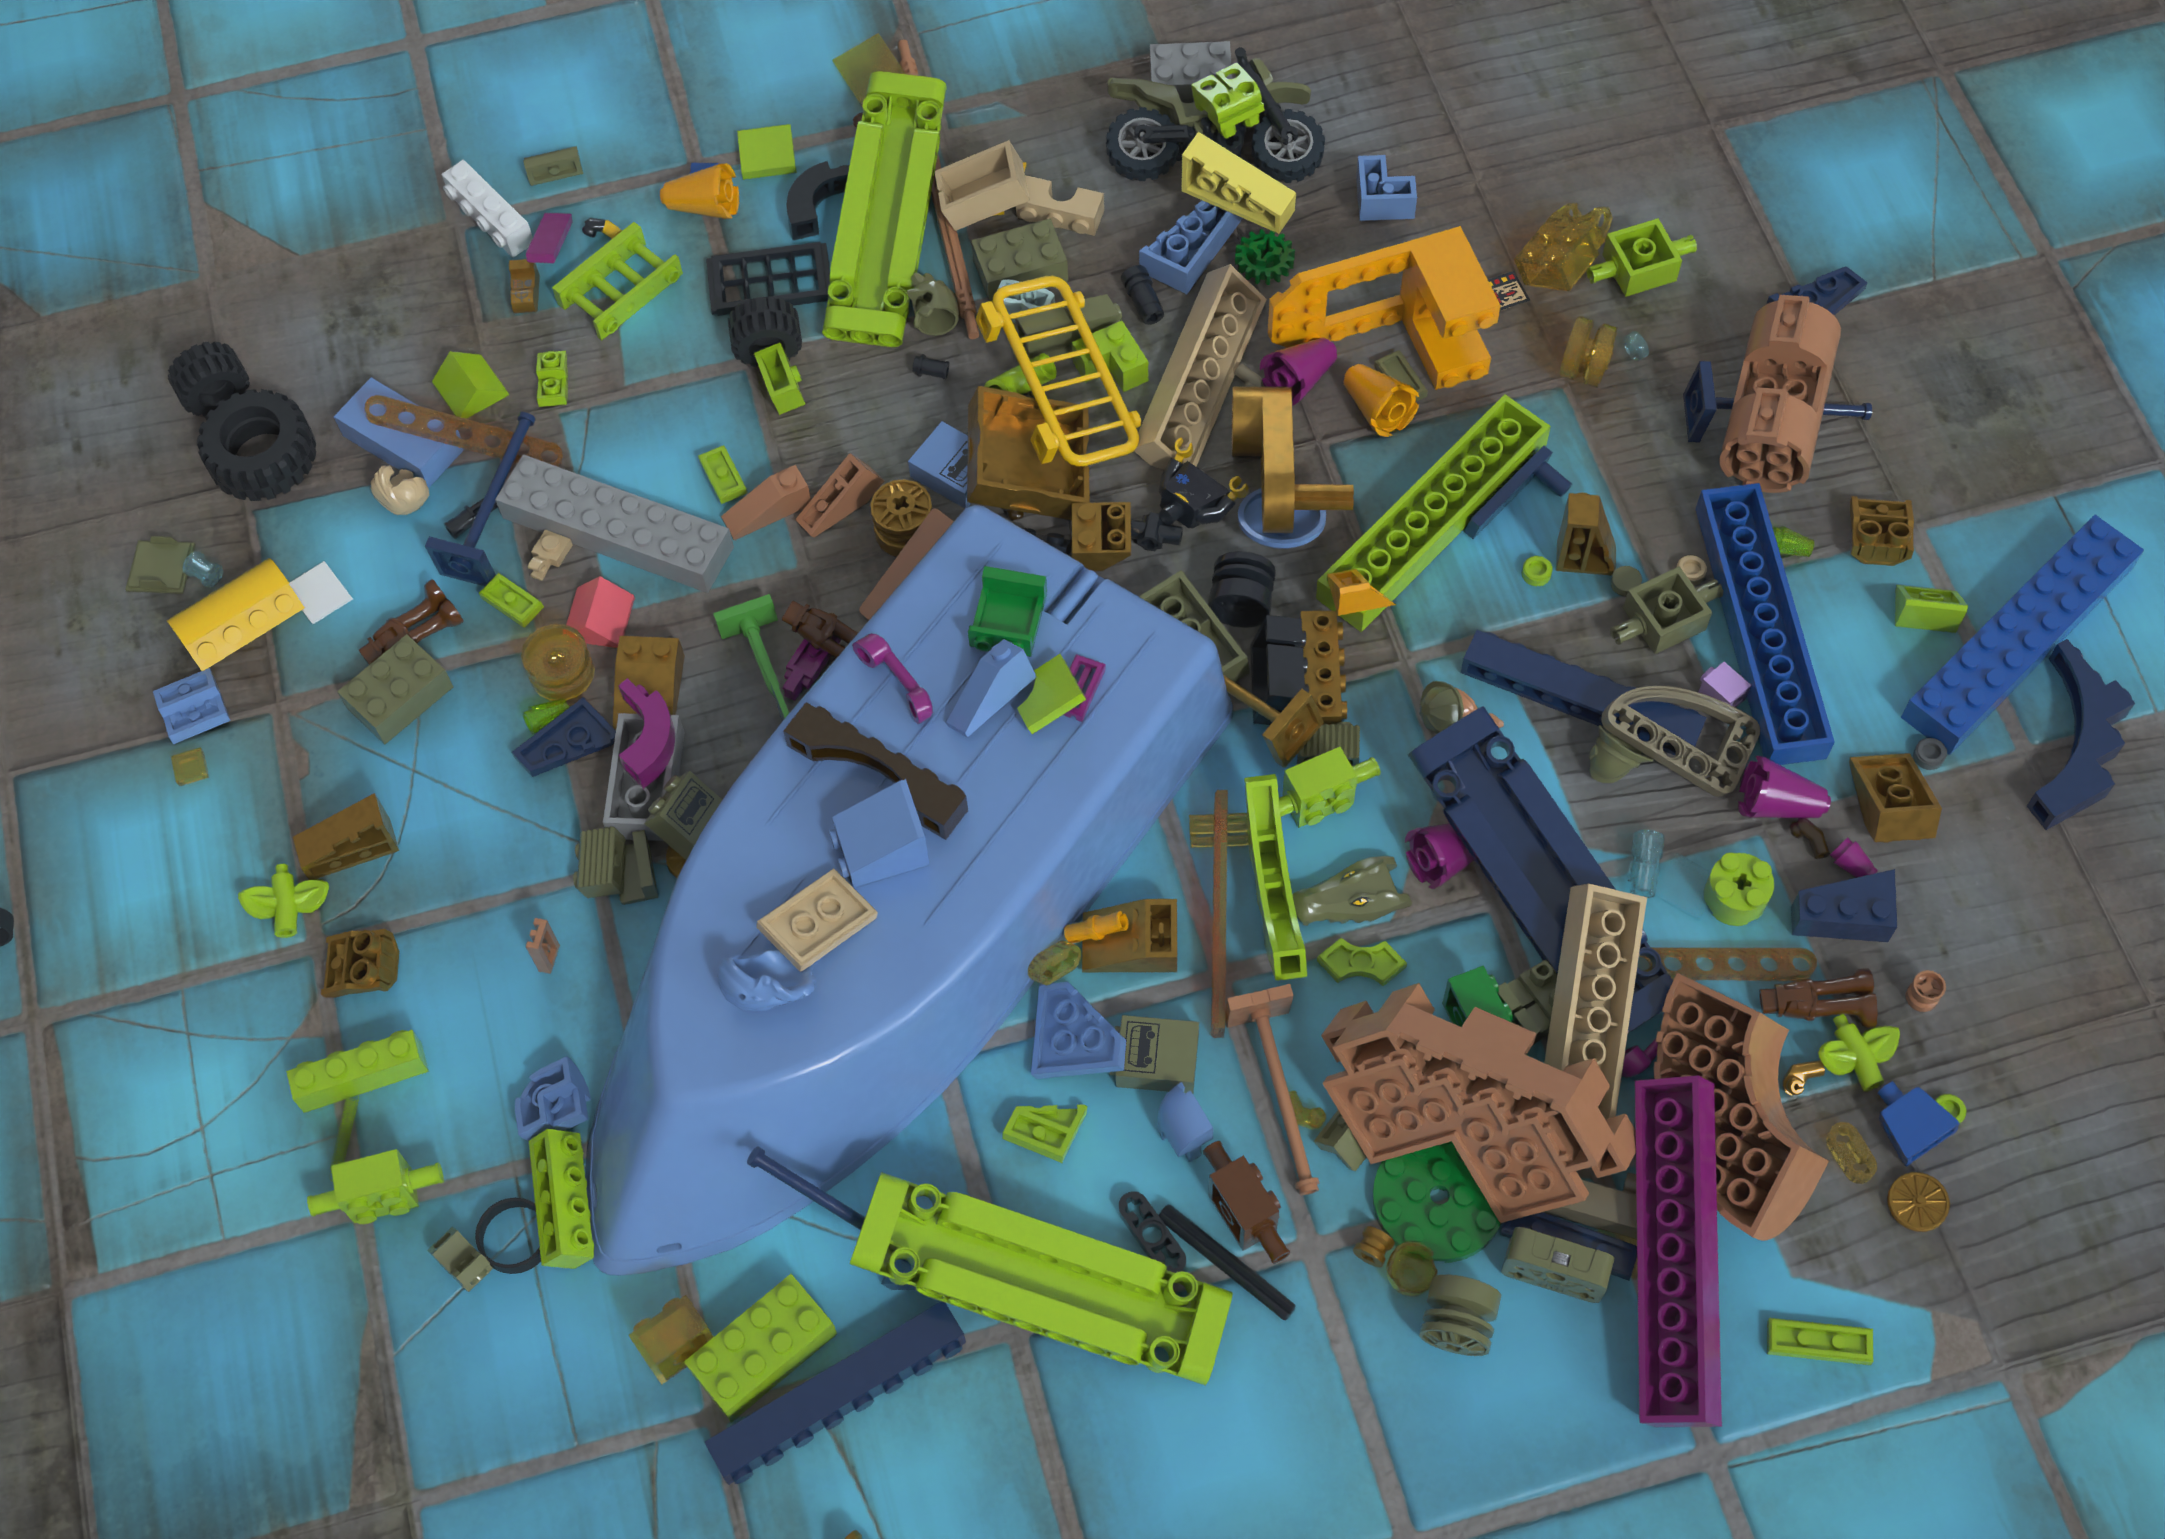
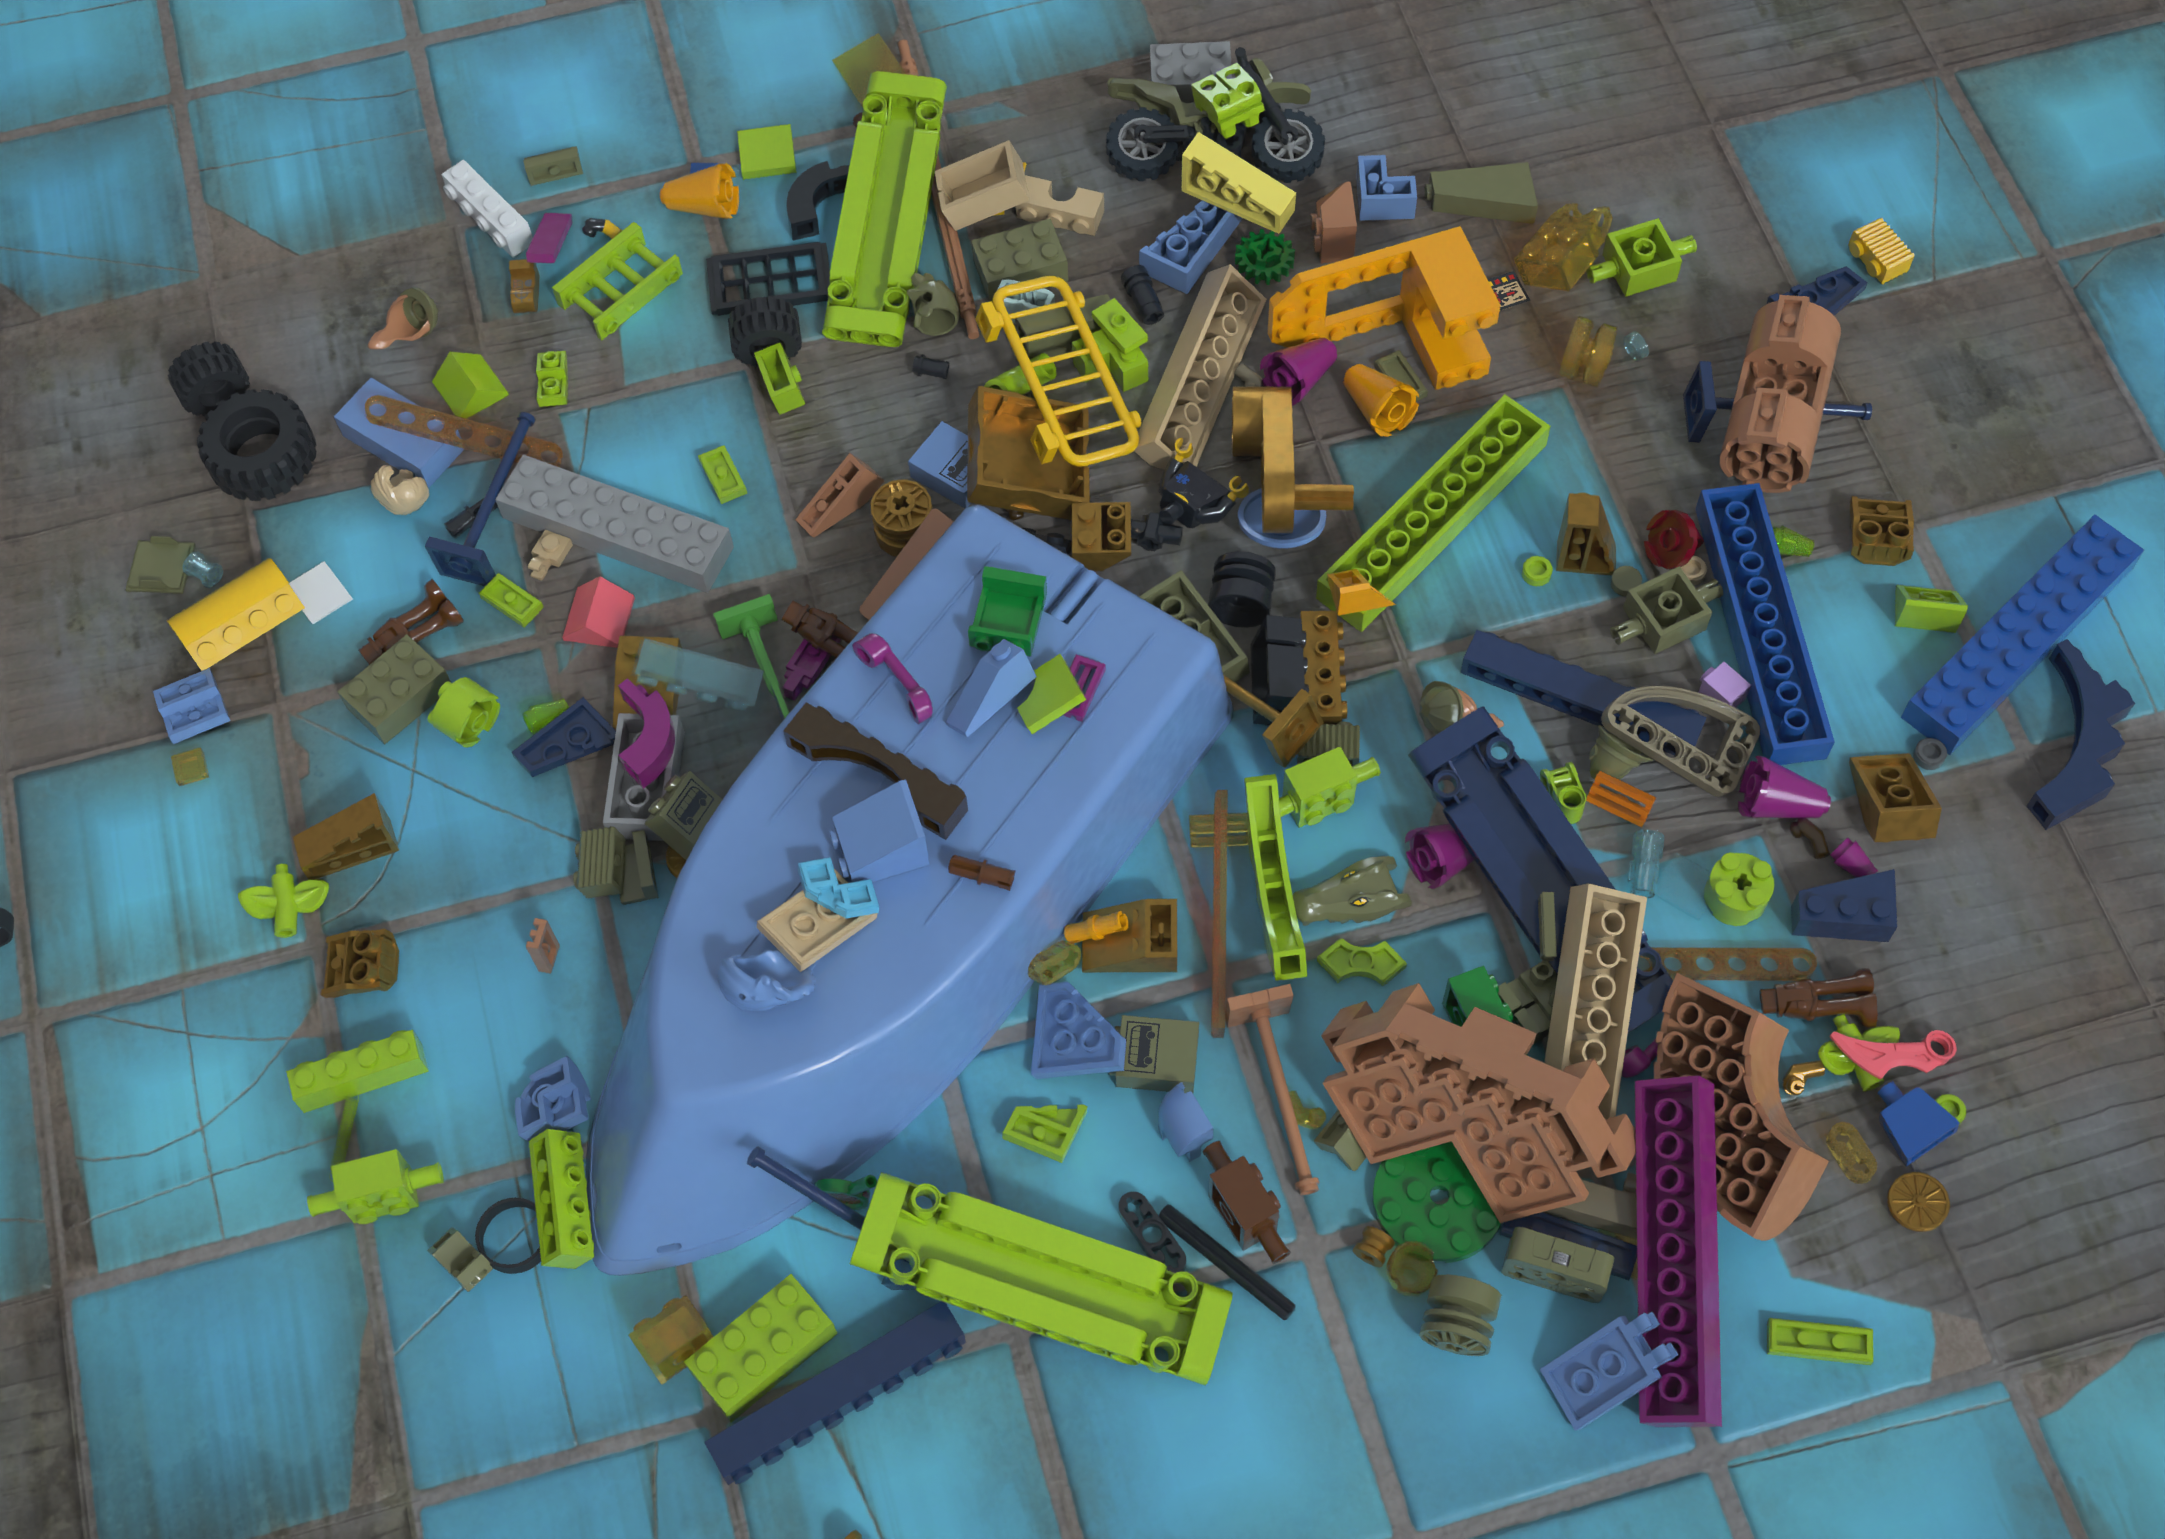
clear yellow wheel [521,624,595,701] -> none
nougat slope [721,465,811,540] -> none
dark blue piece [1464,445,1573,539] -> none
nougat wheel [1906,970,1946,1012] -> none
none -> piece [368,287,439,350]
none -> lime brick [427,677,500,748]
none -> clear light blue piece [631,638,764,711]
none -> medium azure tile [798,857,879,919]
none -> green piece [815,1175,877,1210]
none -> reddish brown axle [948,855,1016,891]
none -> lime plate [1092,298,1148,355]
none -> nougat slope [1310,182,1357,263]
none -> olive slope [1424,162,1538,224]
none -> olive tile [1538,892,1557,961]
none -> lime piece [1540,762,1587,824]
none -> medium blue tile [1540,1312,1678,1431]
none -> orange tile [1586,771,1656,828]
none -> dark red tile [1644,510,1704,569]
none -> coral piece [1830,1030,1957,1080]
none -> yellow brick [1848,218,1914,284]

